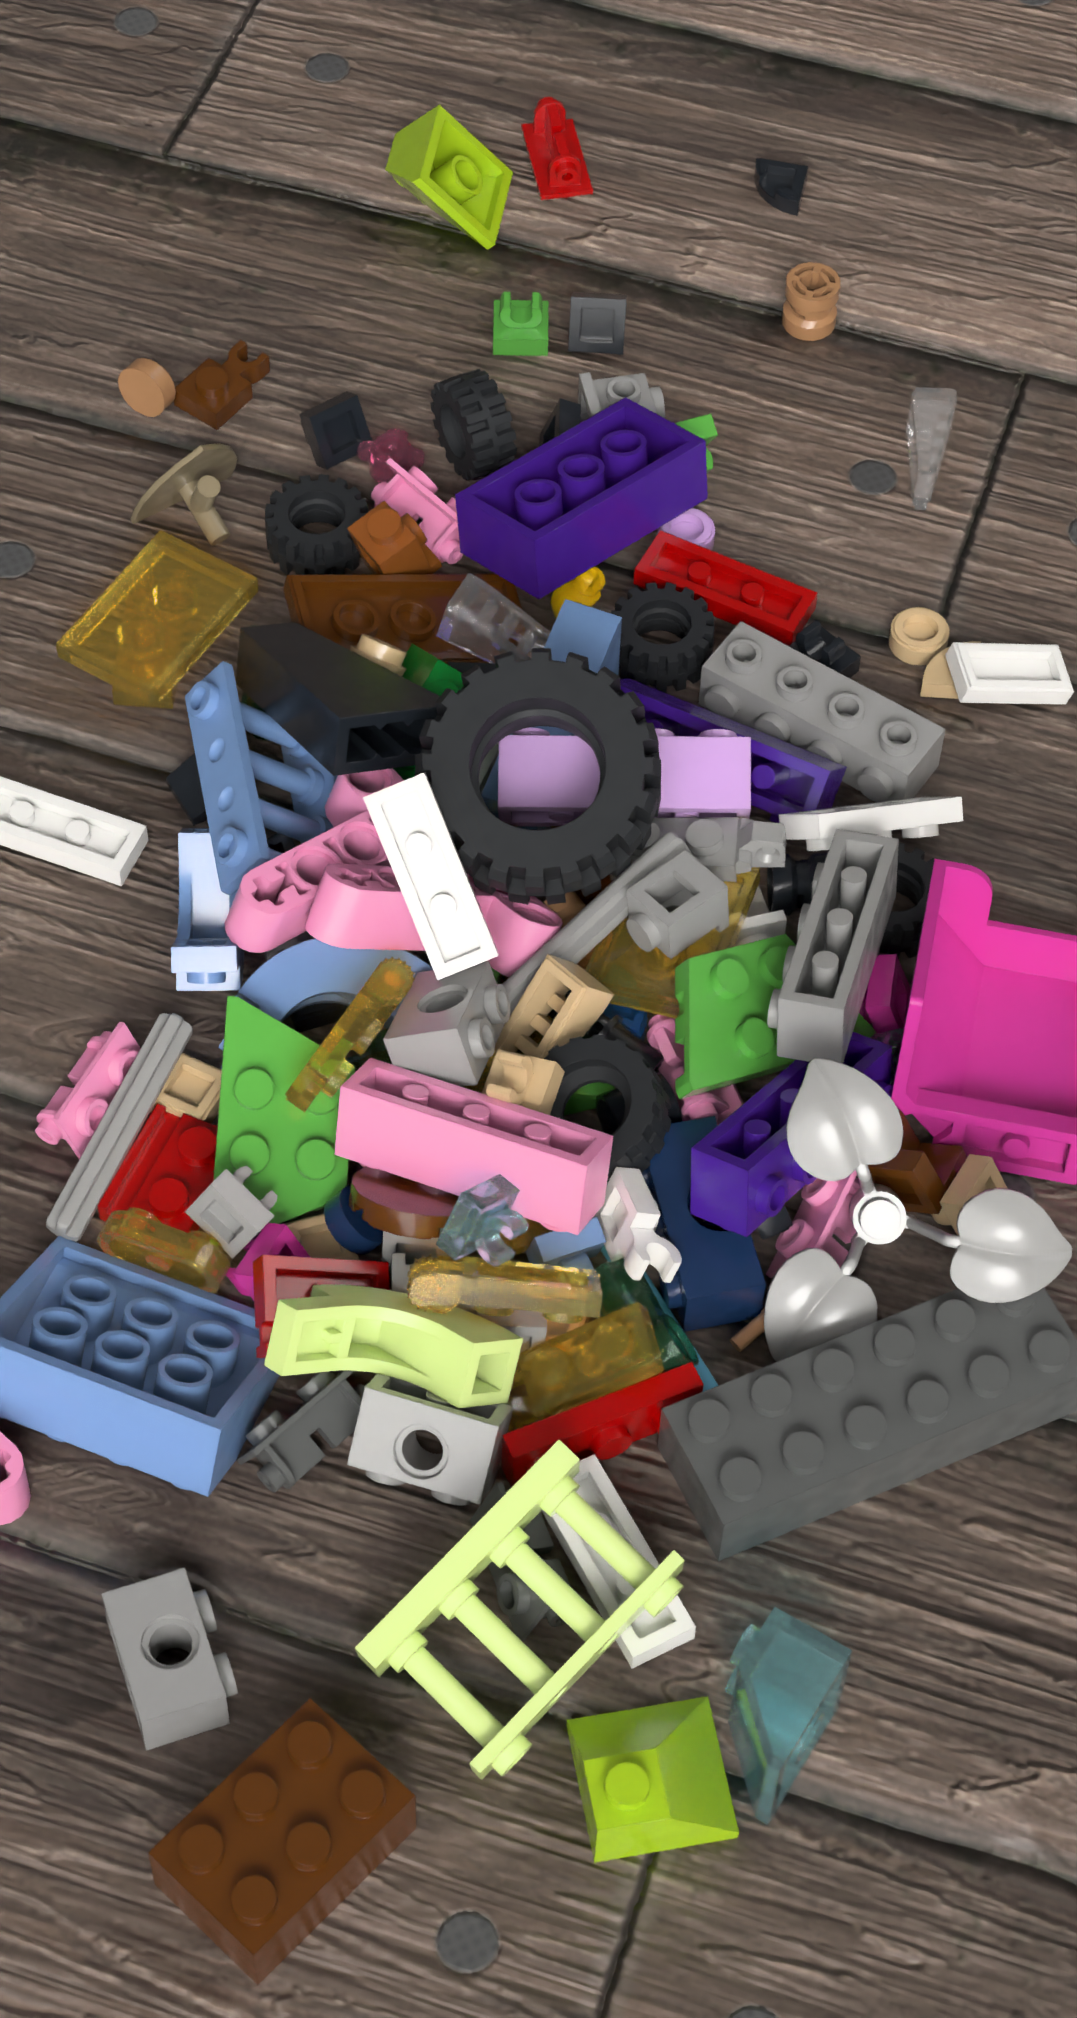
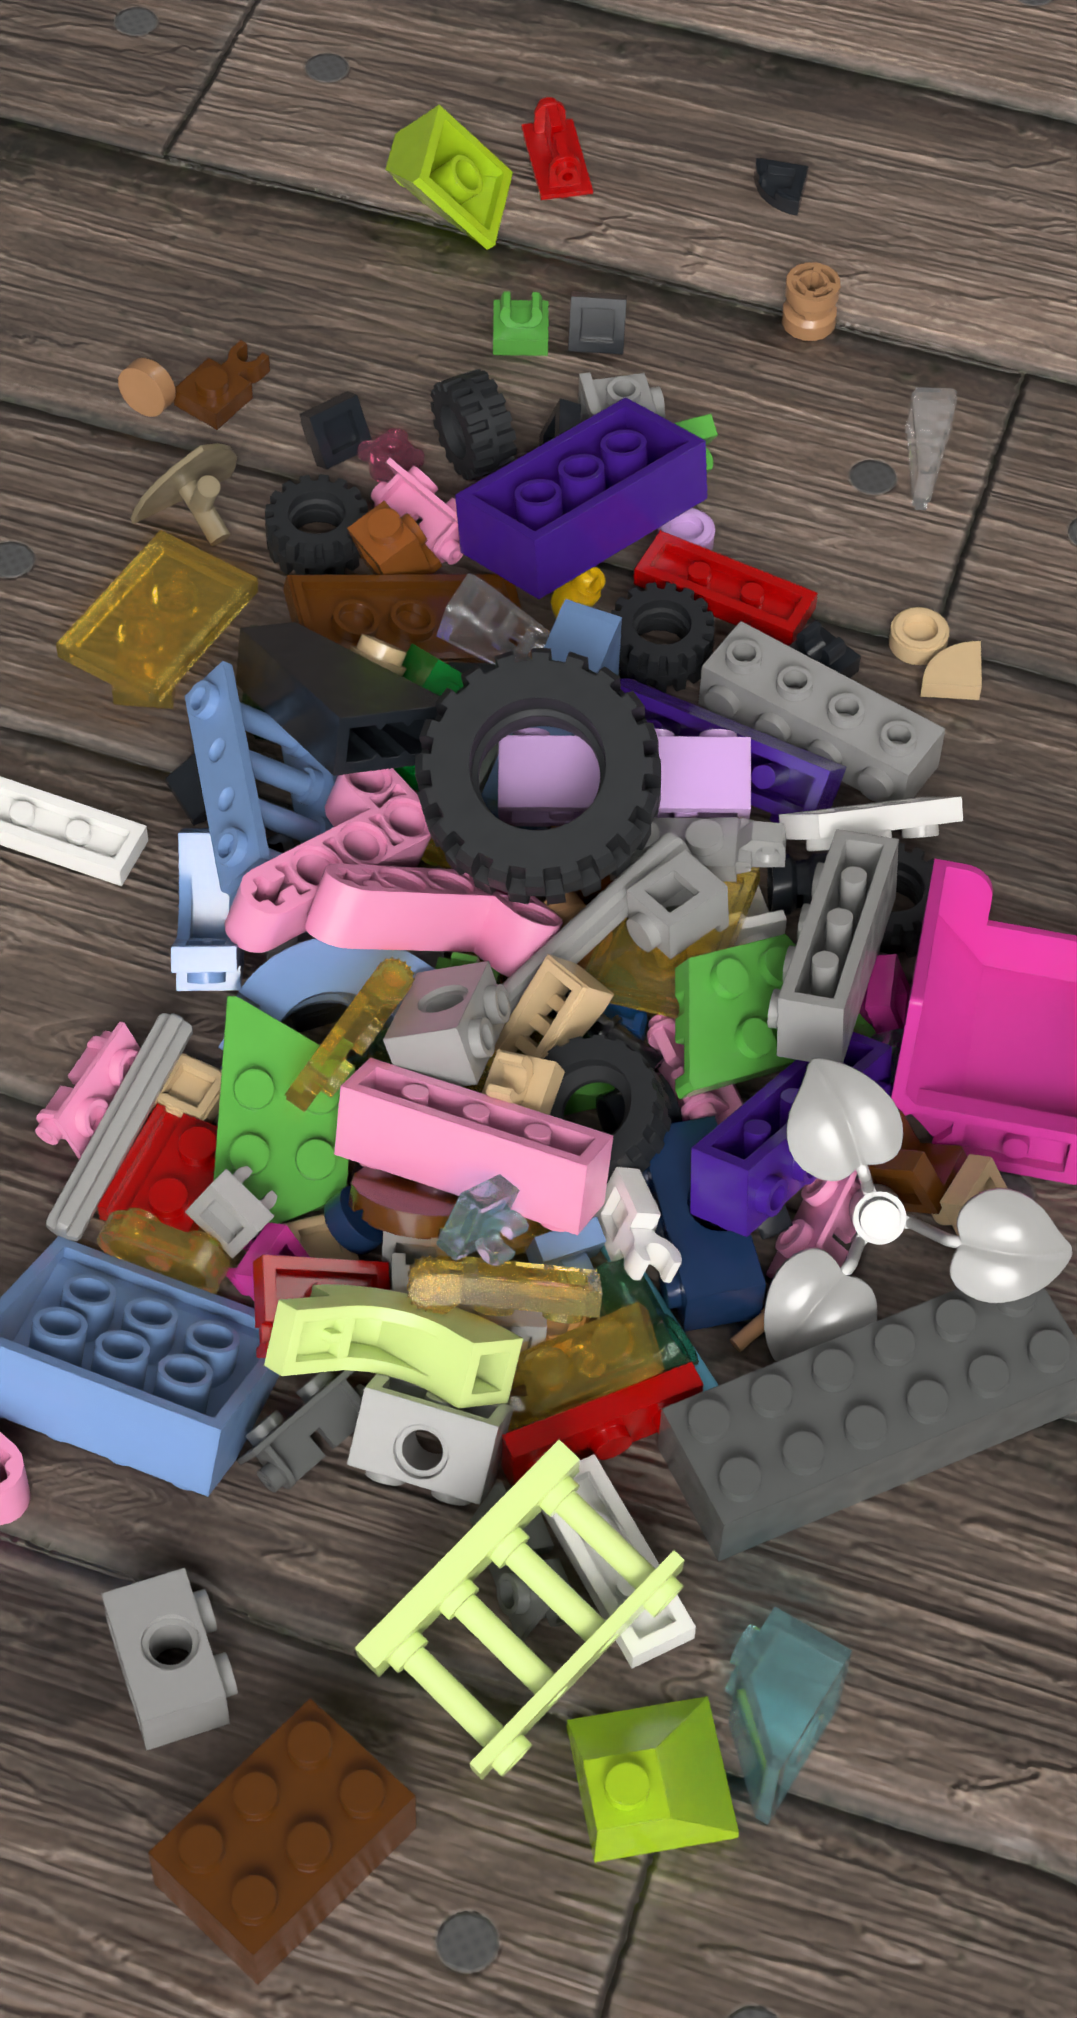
white plate [363,772,499,980] -> none
white tile [945,642,1074,704] -> none

